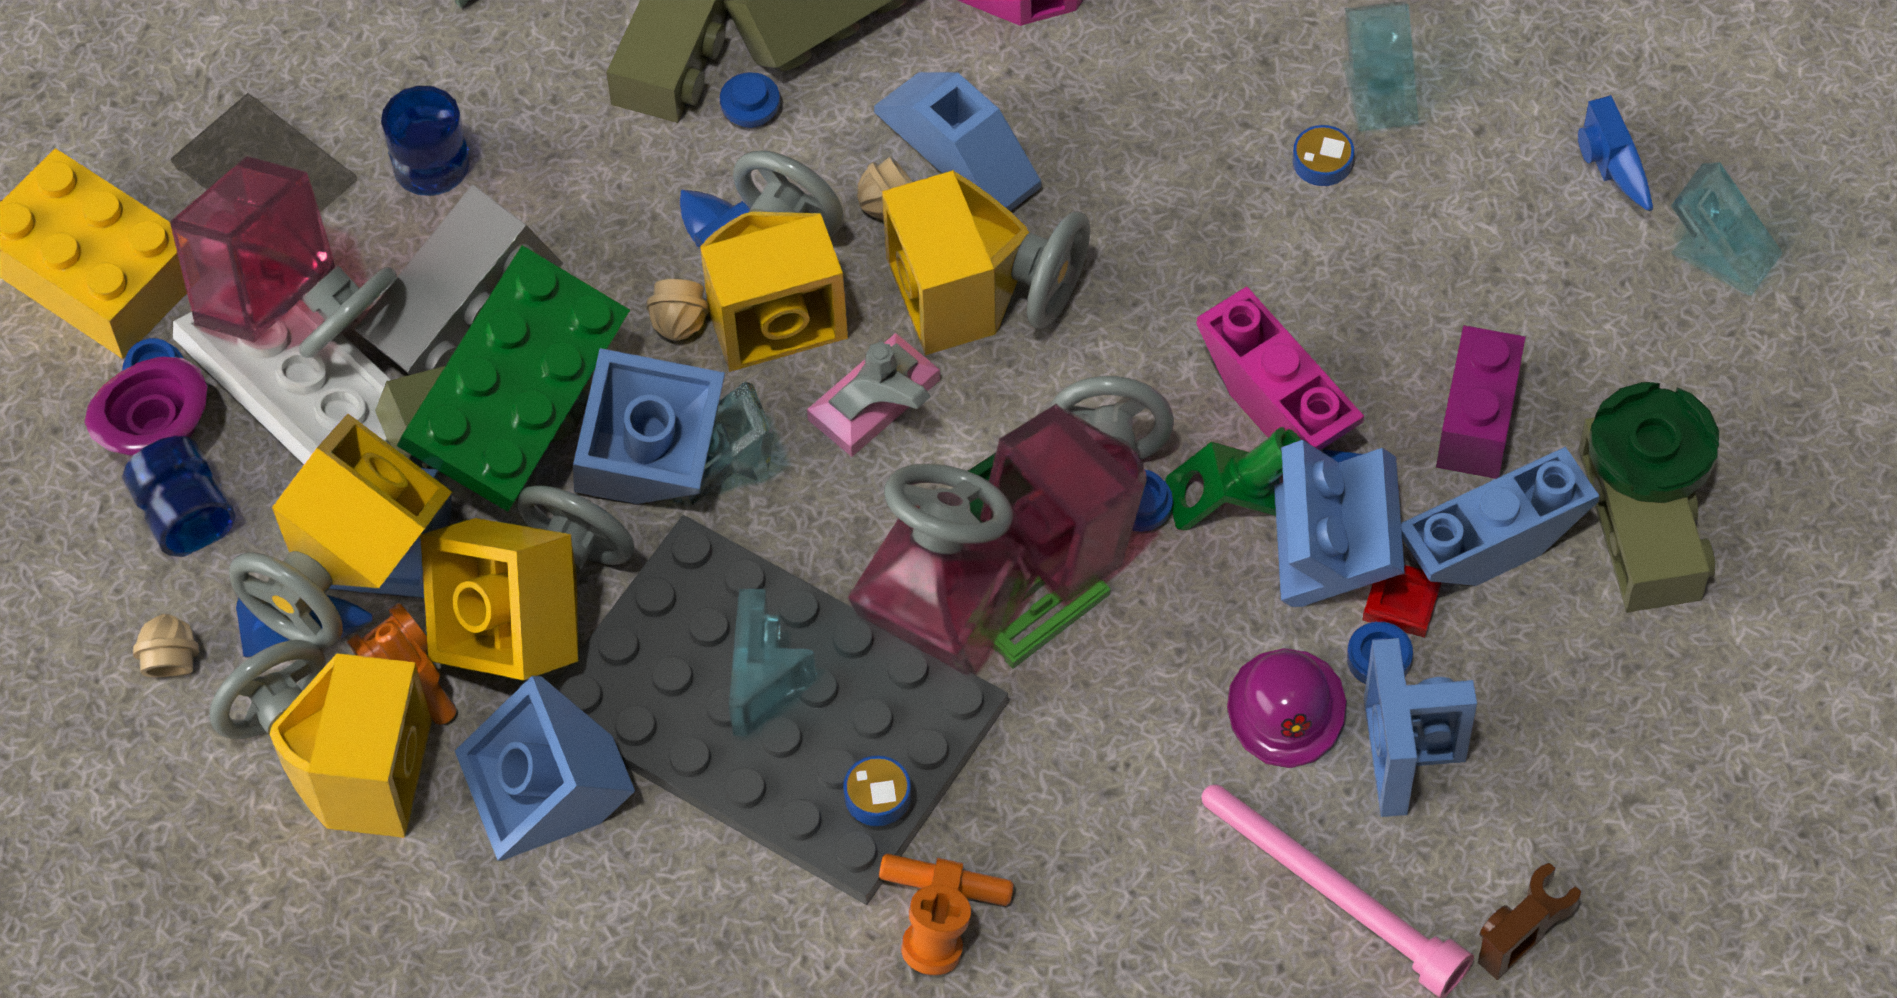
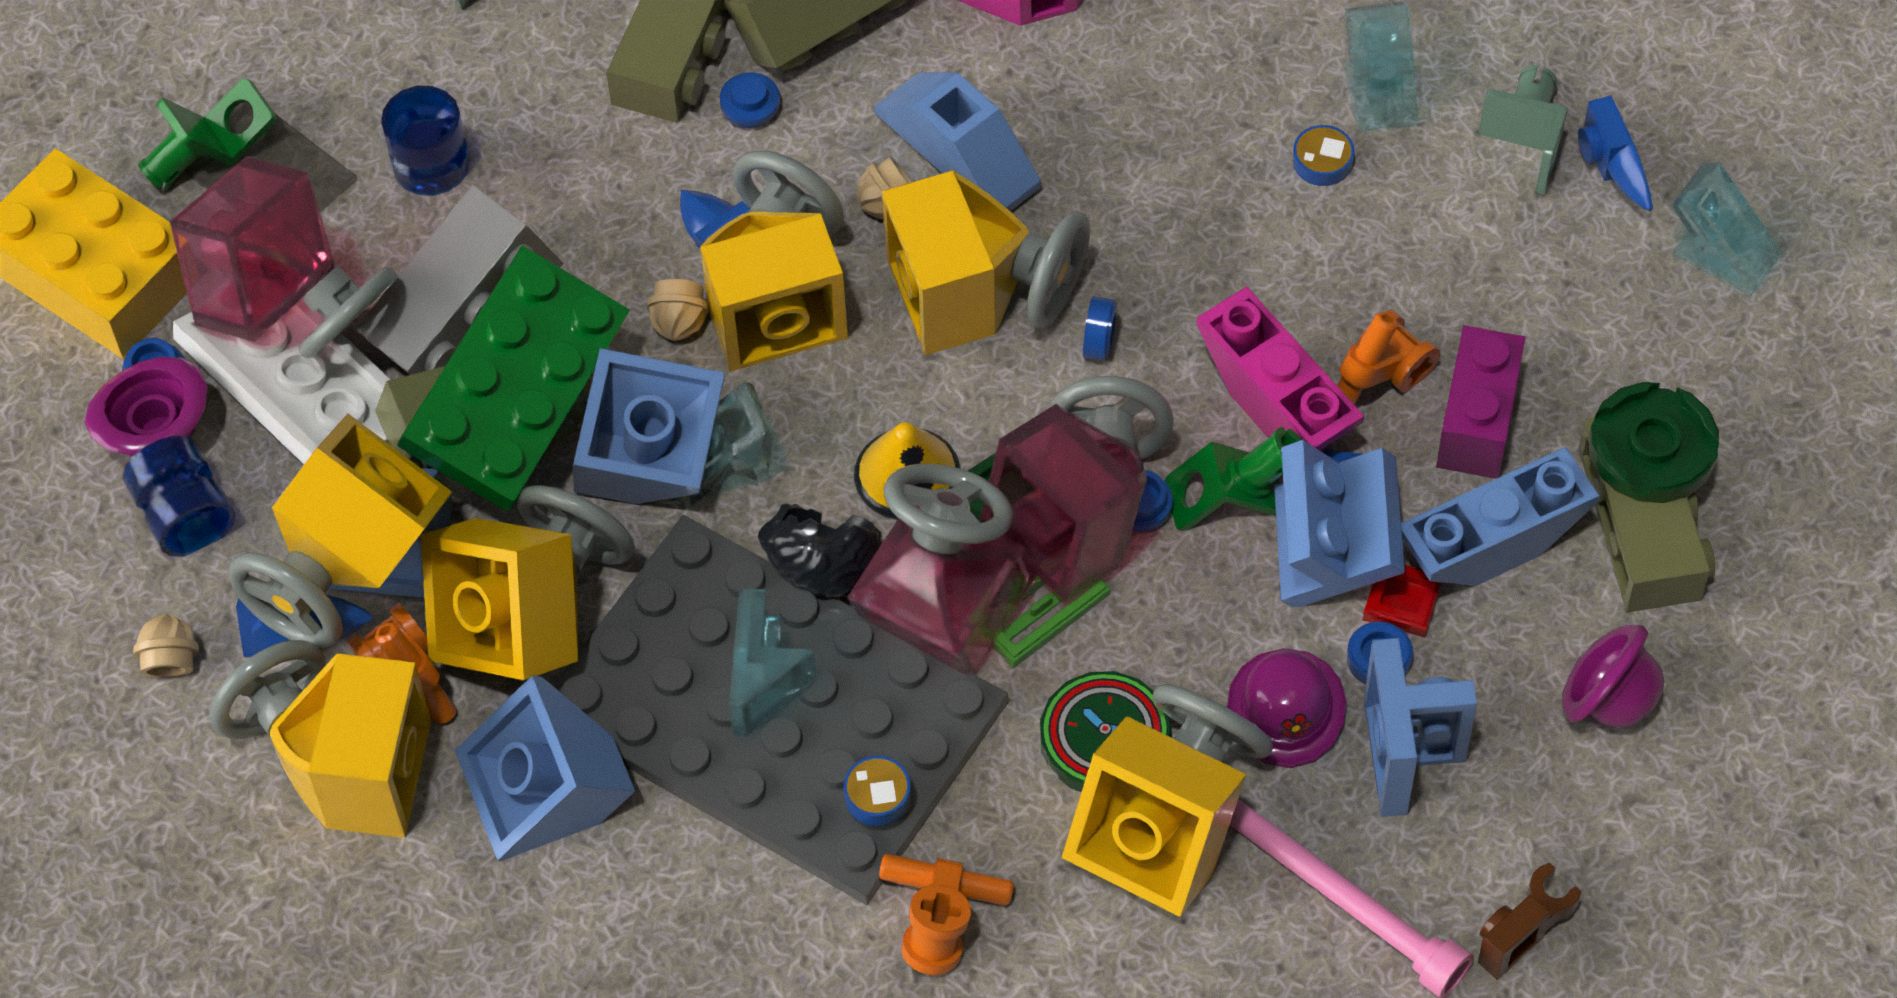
piece [807,333,940,457] -> none
none -> green bracket [138,78,277,191]
none -> black hair [758,503,882,598]
none -> yellow hat [854,422,961,521]
none -> tile [1040,671,1170,792]
none -> yellow piece [1061,684,1273,917]
none -> blue tile [1083,296,1118,361]
none -> orange piece [1337,310,1440,405]
none -> sand green bracket [1478,65,1568,195]
none -> magenta hat [1562,625,1664,728]

